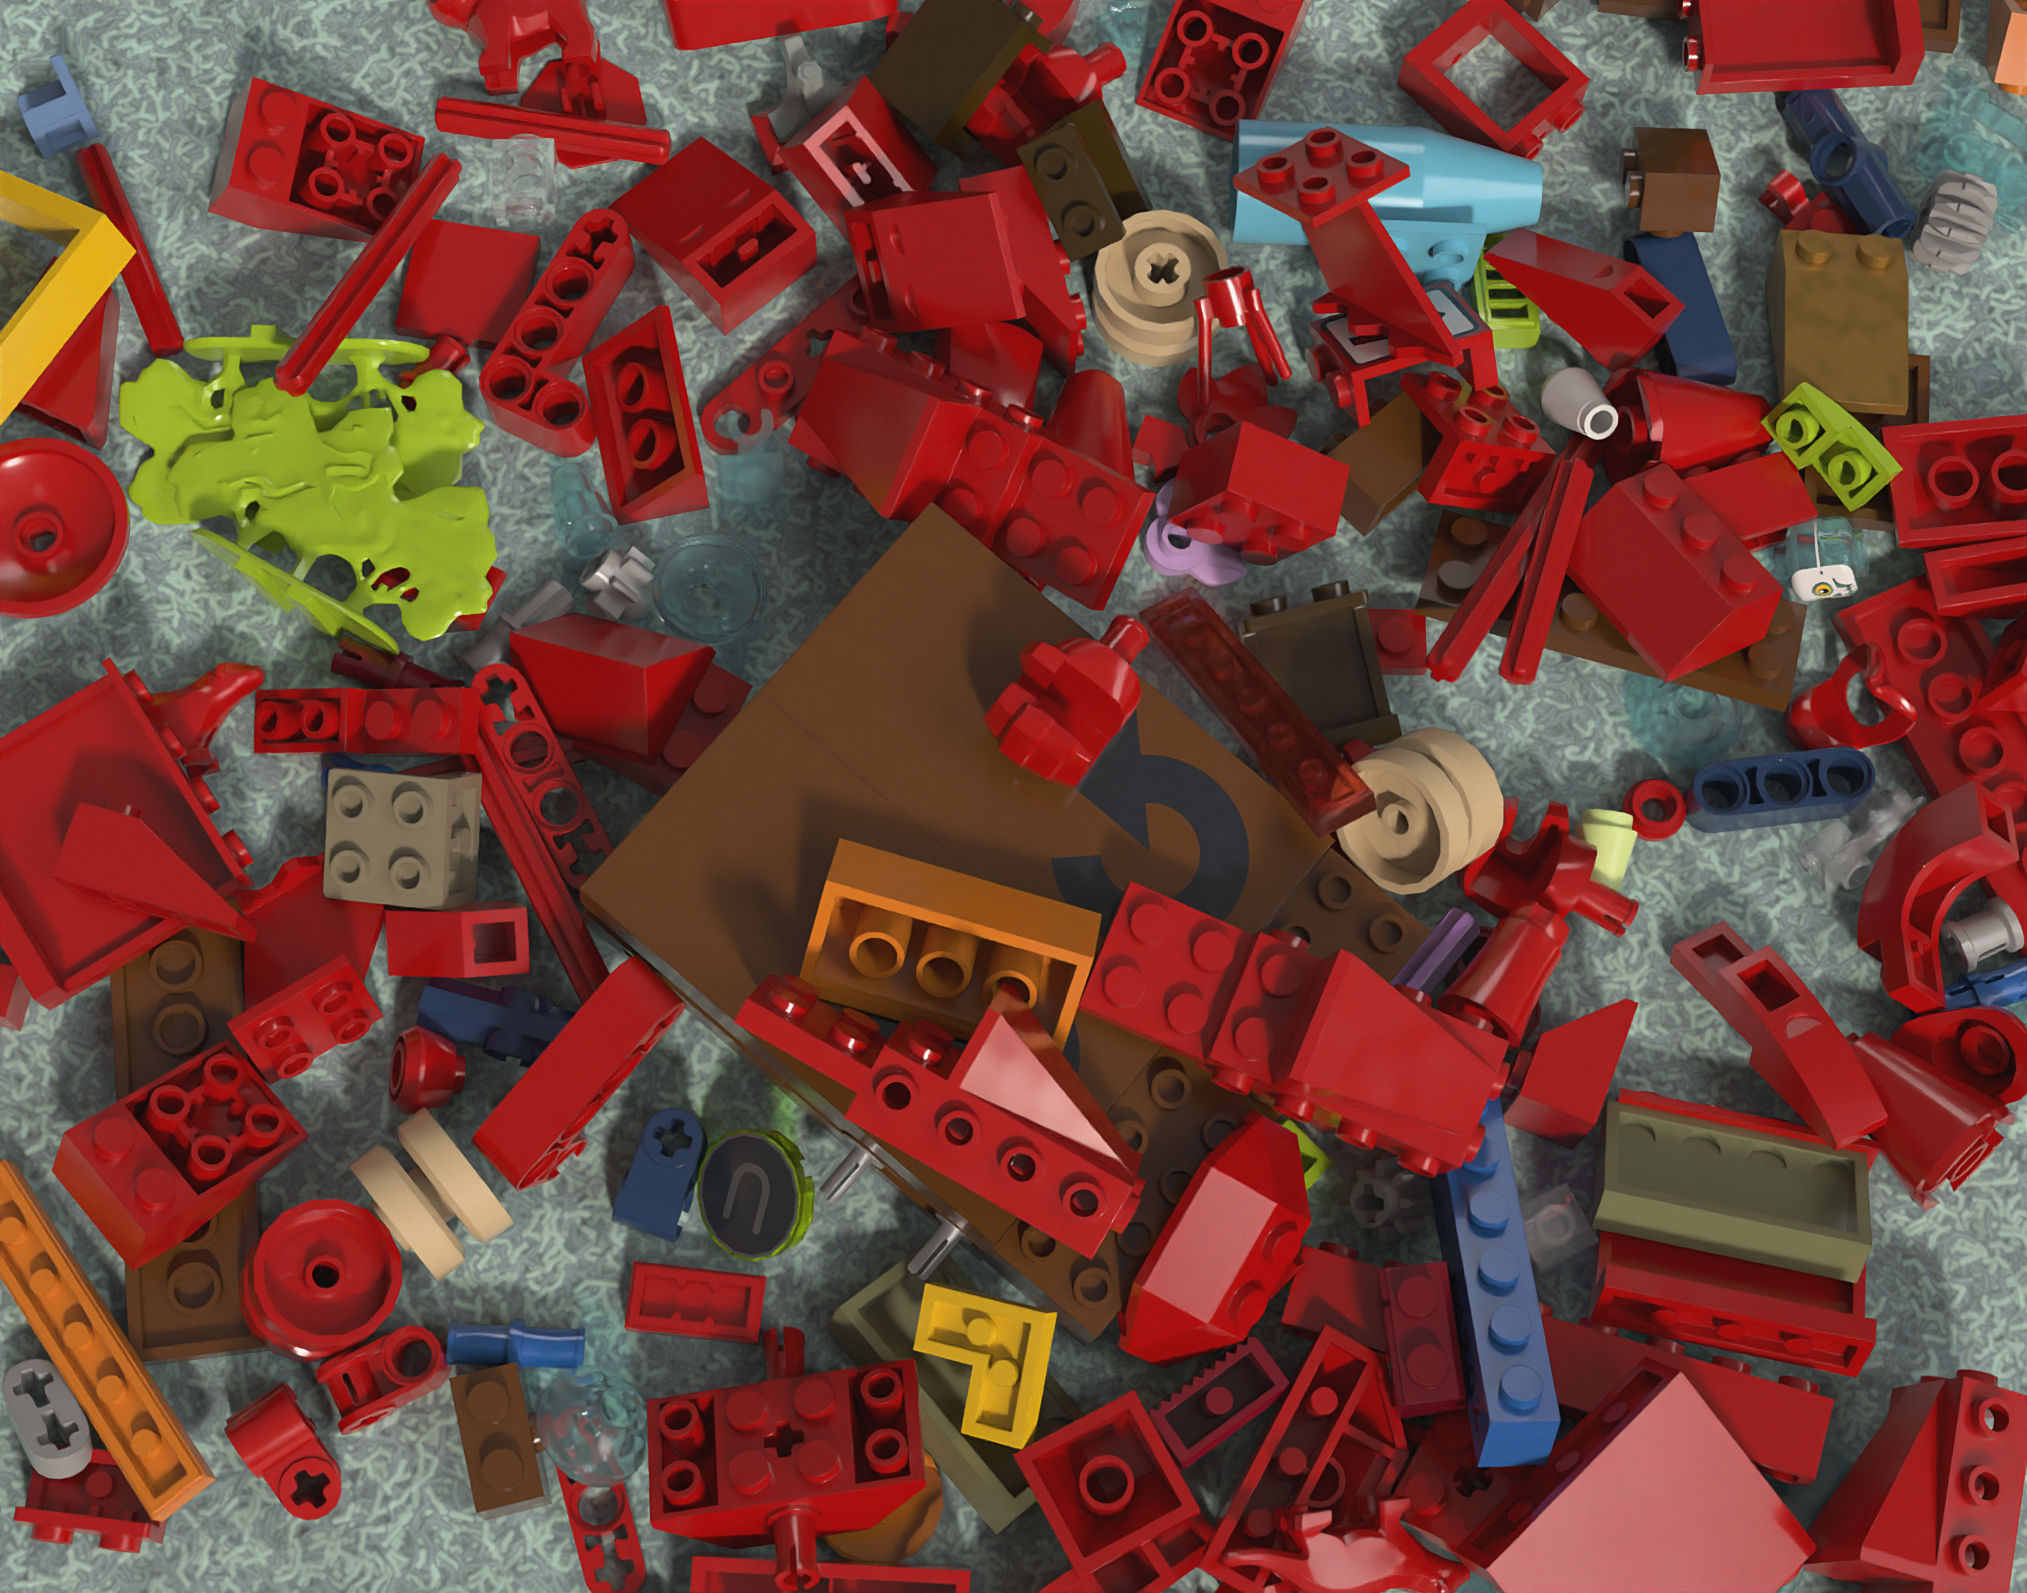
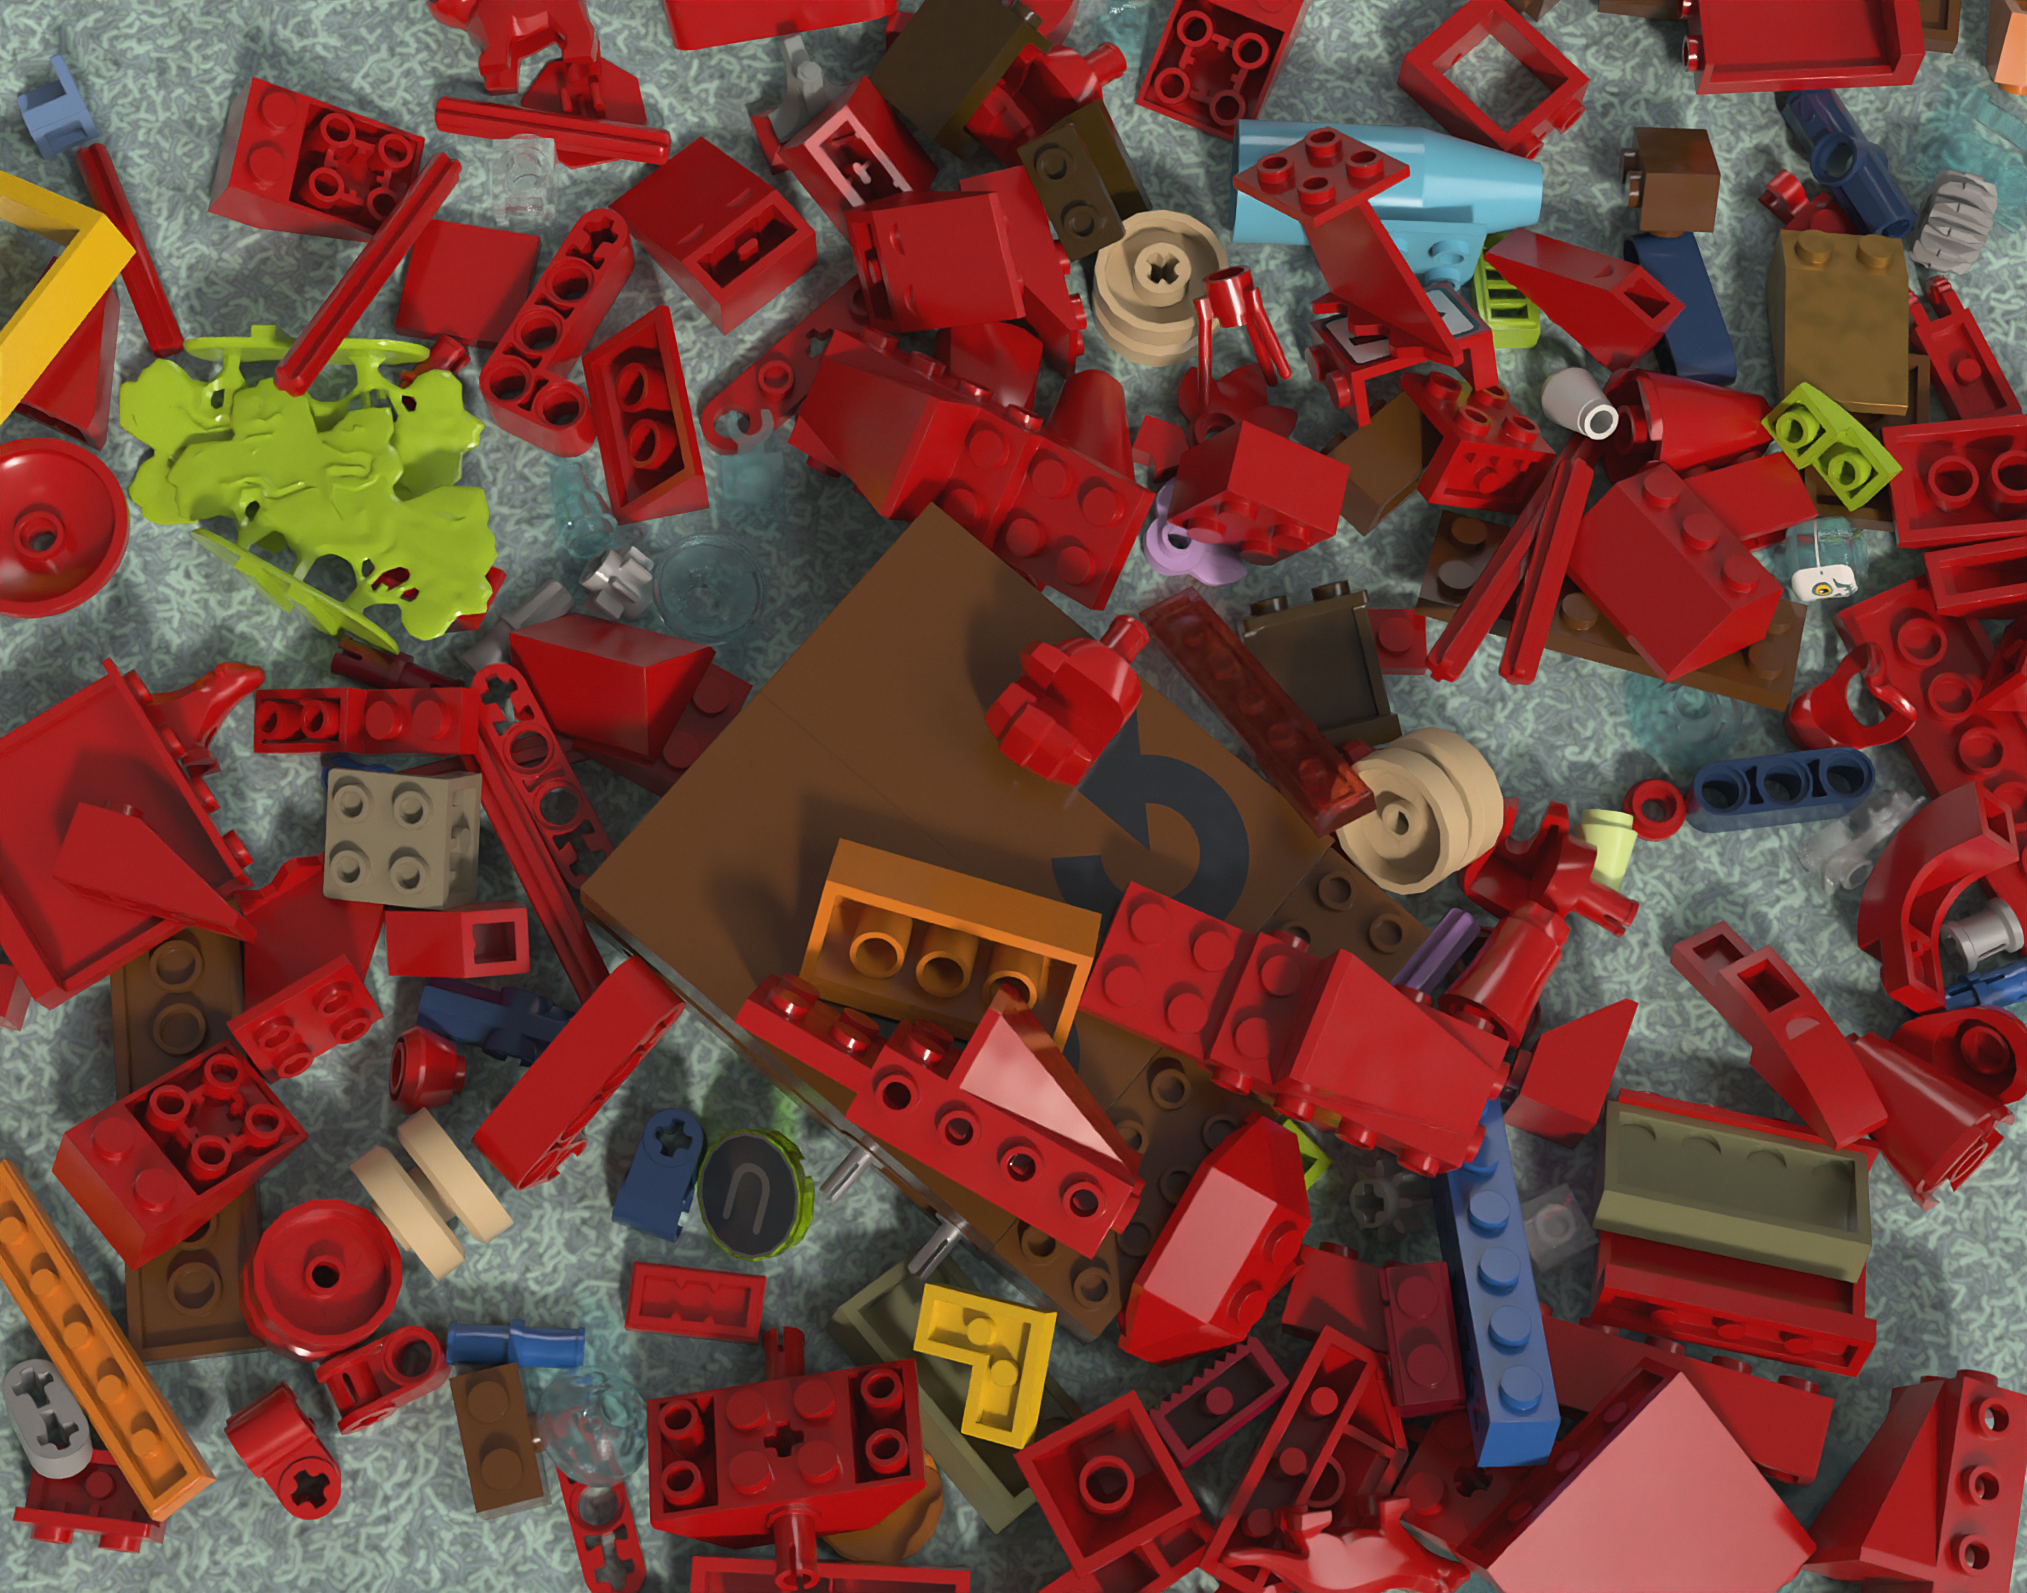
none -> red hinge [1908,274,2023,421]

